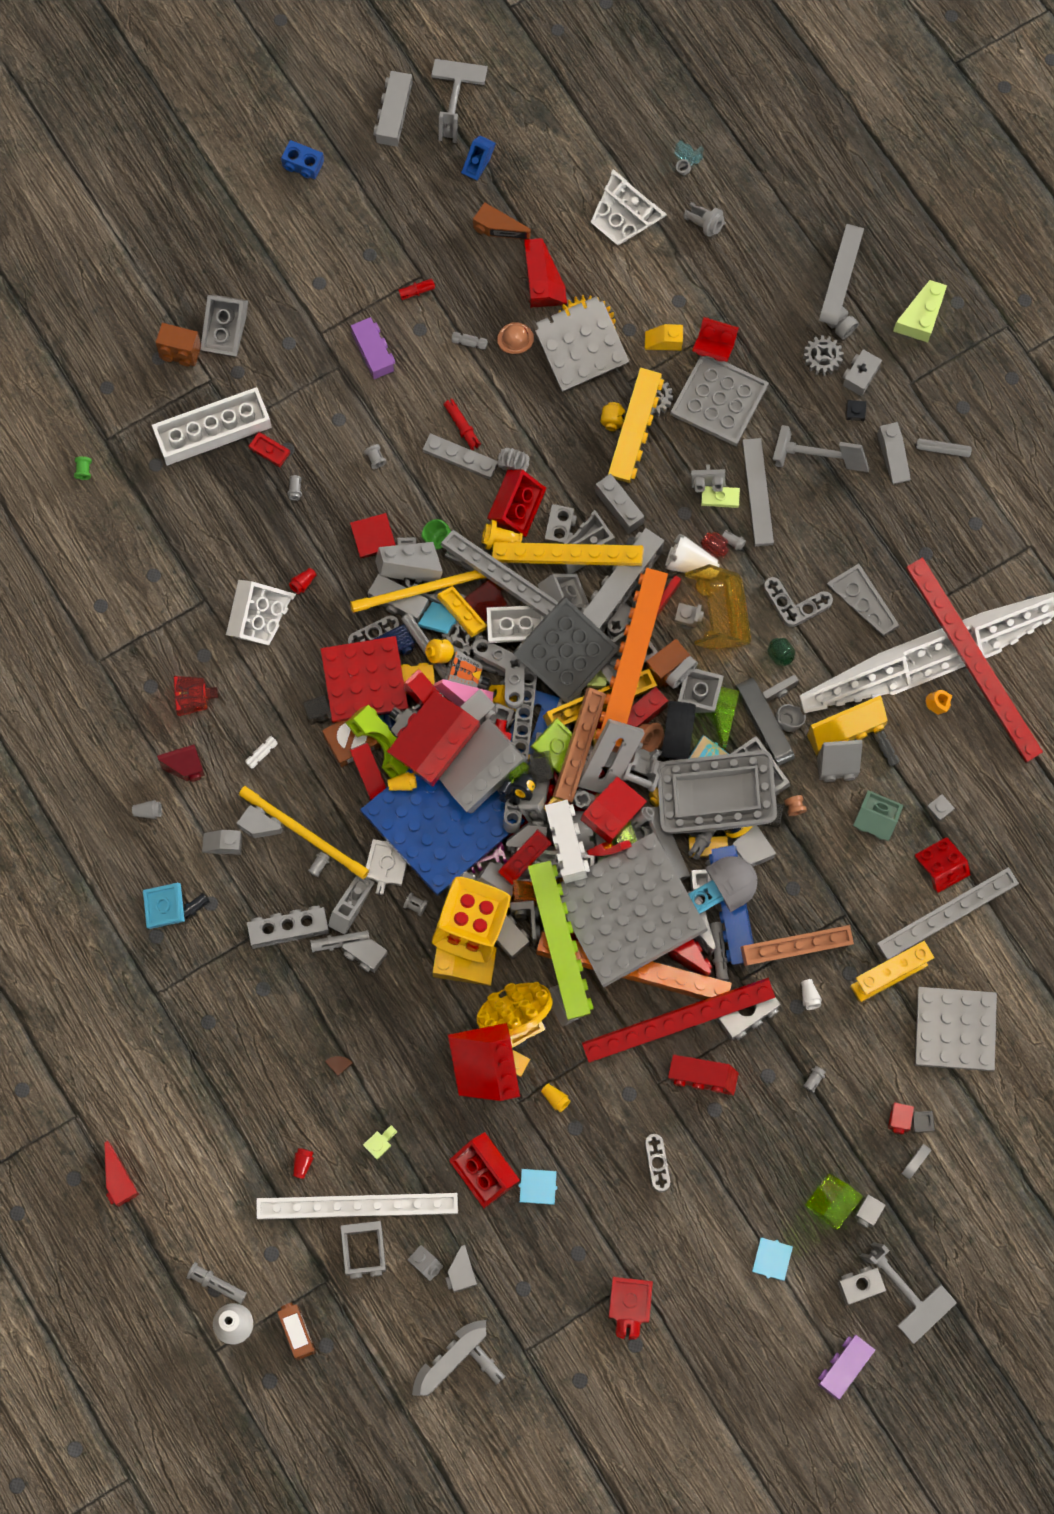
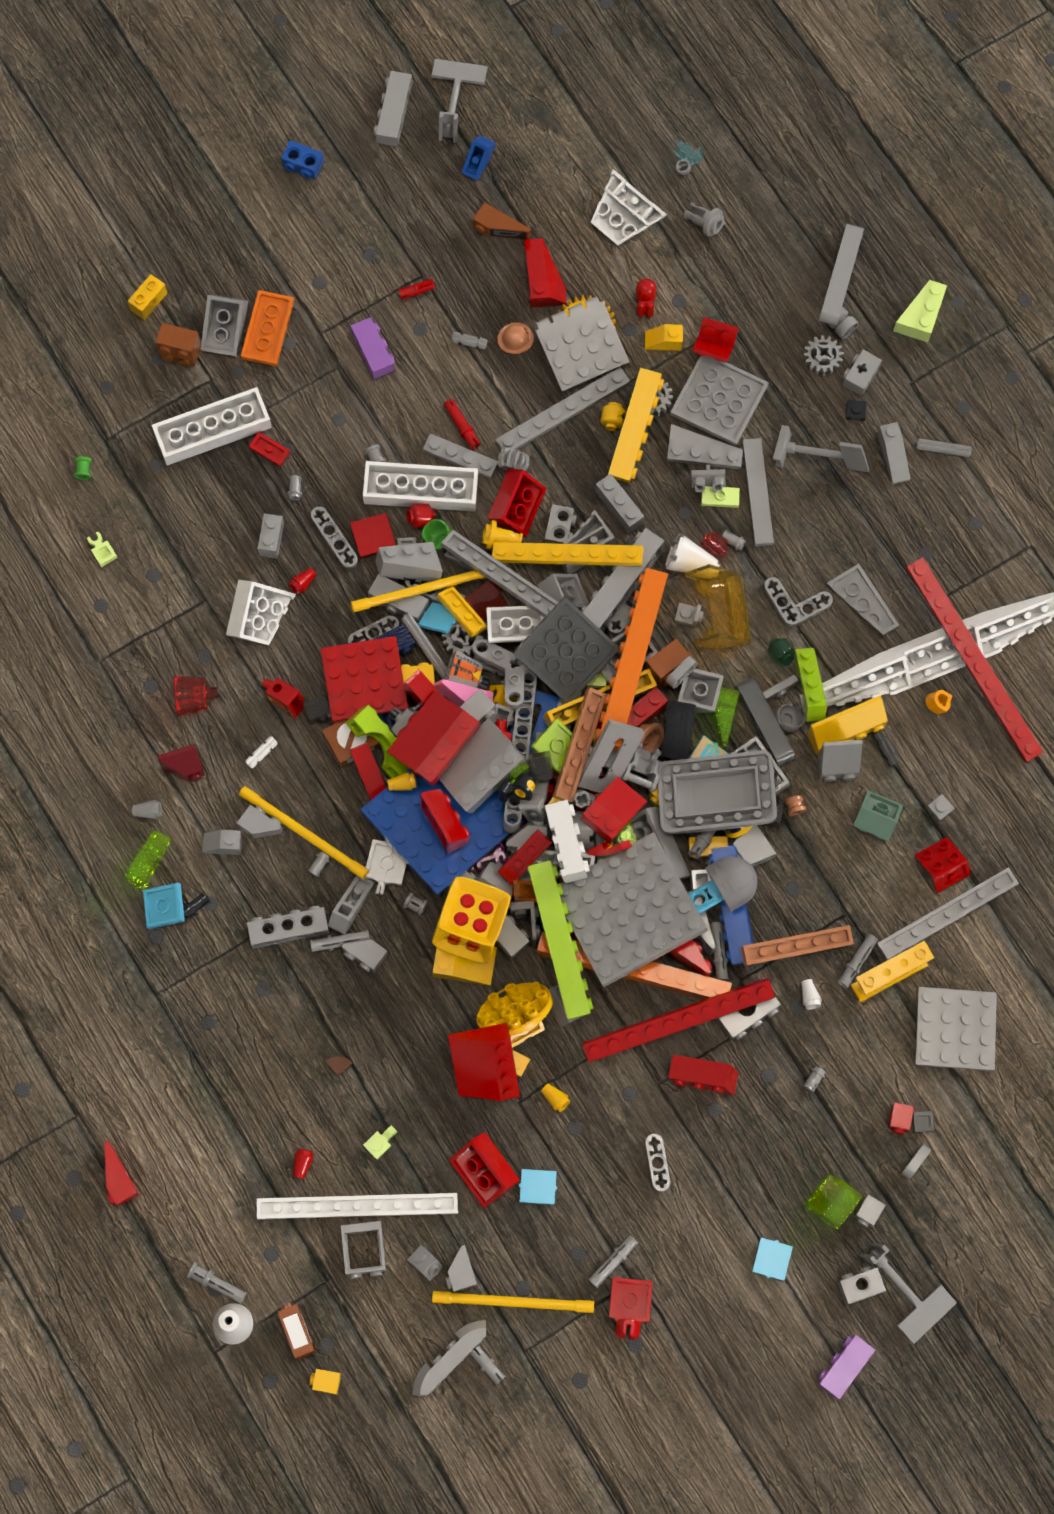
yellow head [425,639,454,664] -> none
light grey pin [630,807,654,829] -> none
red tile [656,576,681,618] -> none
none -> yellowish green plate [87,532,117,567]
none -> clear neon green slope [125,830,171,890]
none -> yellow brick [128,274,167,320]
none -> orange plate [241,290,295,367]
none -> light grey brick [257,514,284,559]
none -> red torso [261,678,306,719]
none -> yellow brick [309,1369,341,1395]
none -> light grey beam [311,507,358,570]
none -> white brick [363,461,478,512]
none -> red head [407,504,436,528]
none -> red slope [420,789,470,854]
none -> yellow piece [432,1291,594,1313]
none -> light grey plate [495,367,630,450]
none -> light grey pin [588,1235,639,1288]
none -> red piece [635,278,657,317]
none -> light grey wing [667,424,743,470]
none -> lime arch [794,648,827,722]
none -> light grey pin [837,934,878,989]

